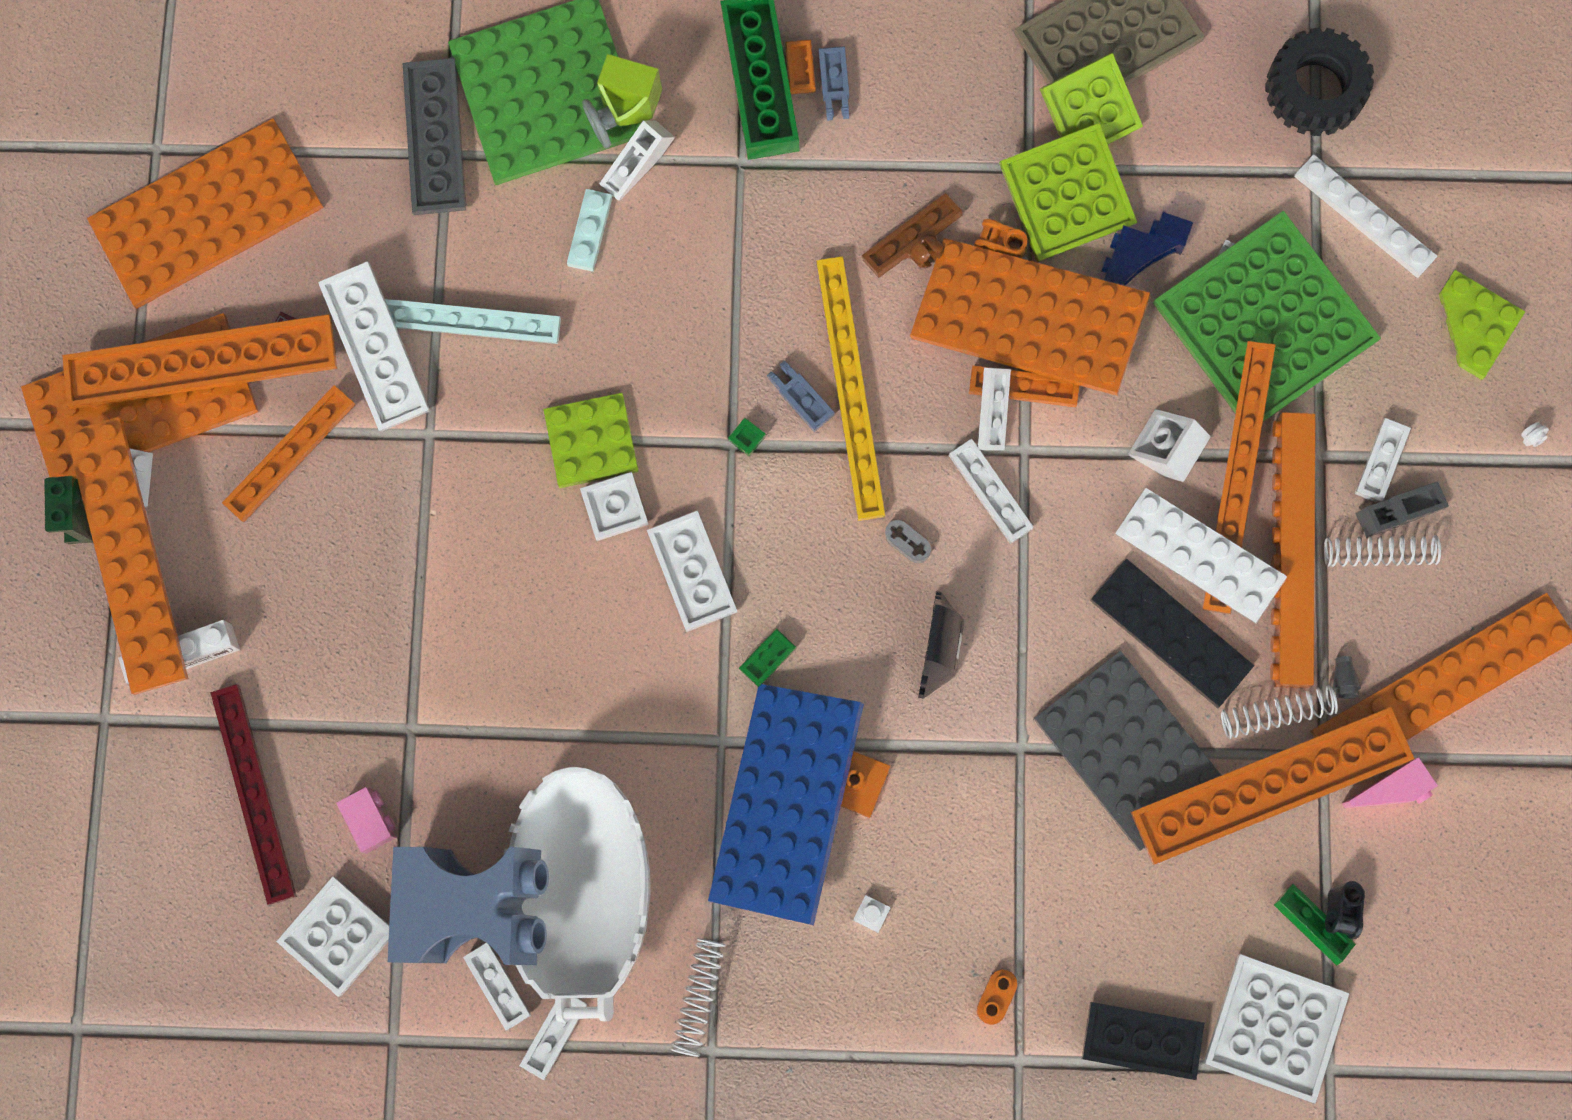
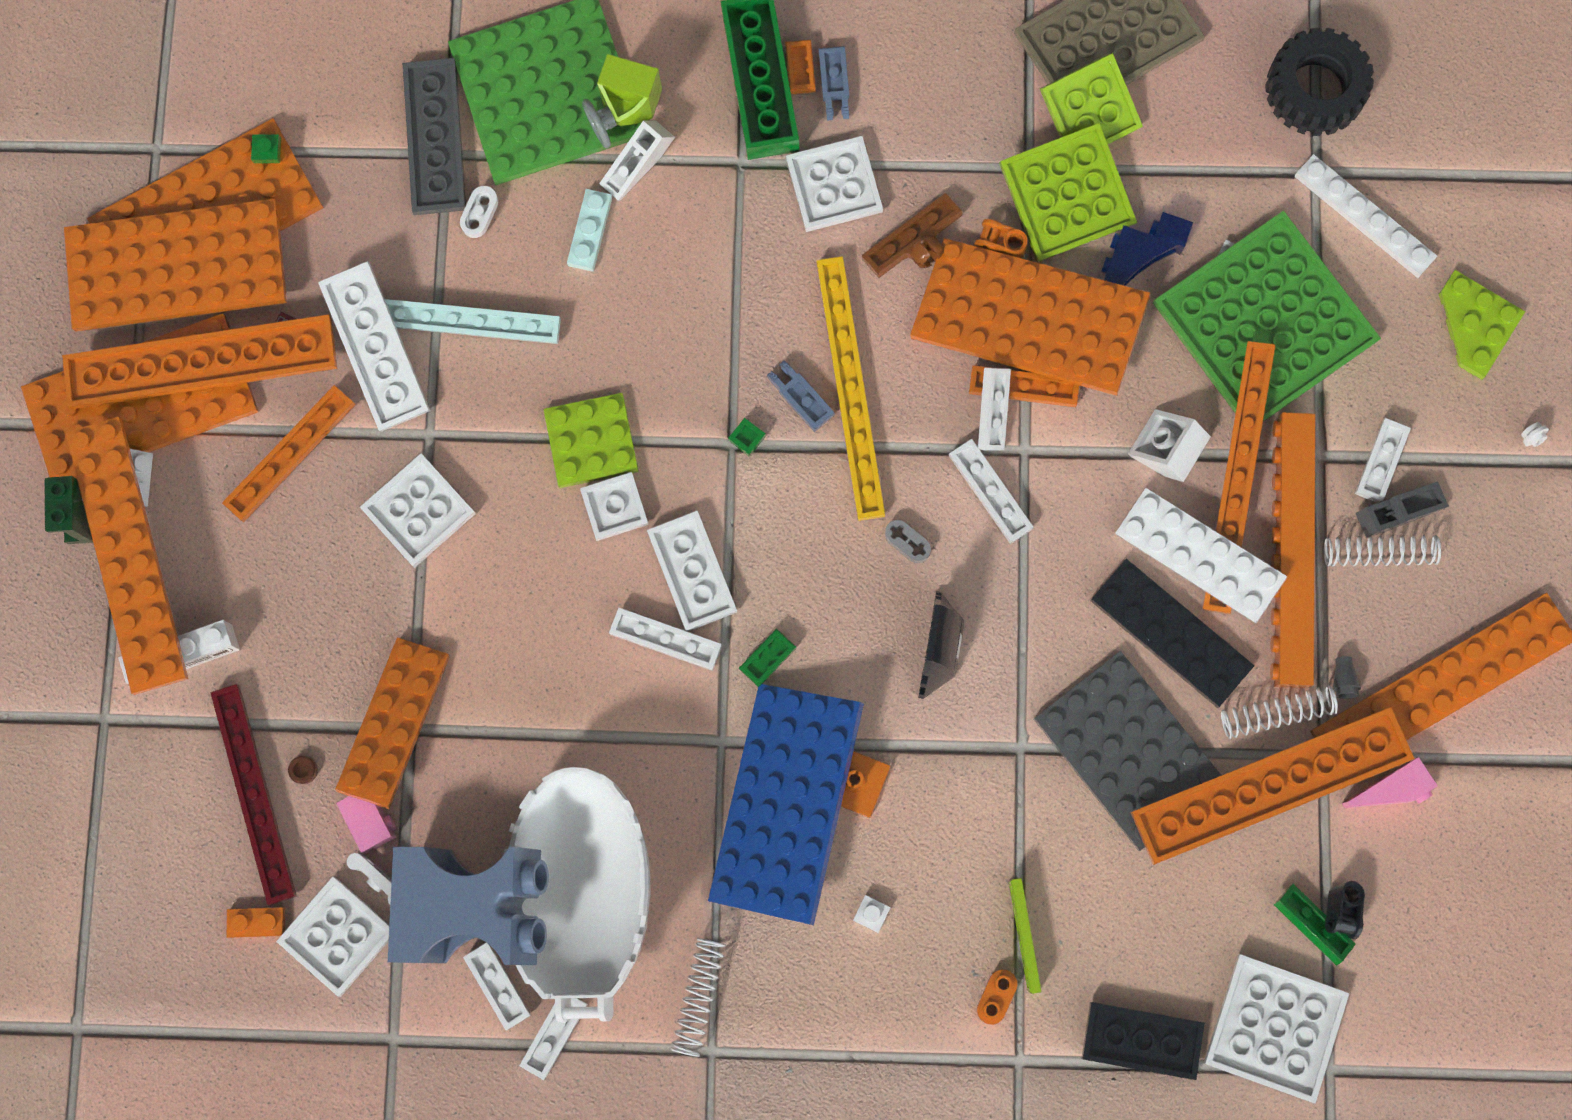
none -> orange plate [64,198,287,332]
none -> orange plate [226,907,285,938]
none -> green plate [251,134,281,163]
none -> copper tile [288,756,318,784]
none -> orange plate [335,637,450,809]
none -> white plate [347,853,392,904]
none -> white plate [360,454,476,568]
none -> white plate [460,186,498,238]
none -> white plate [609,608,722,671]
none -> white plate [786,136,883,232]
none -> lime tile [1008,878,1041,994]

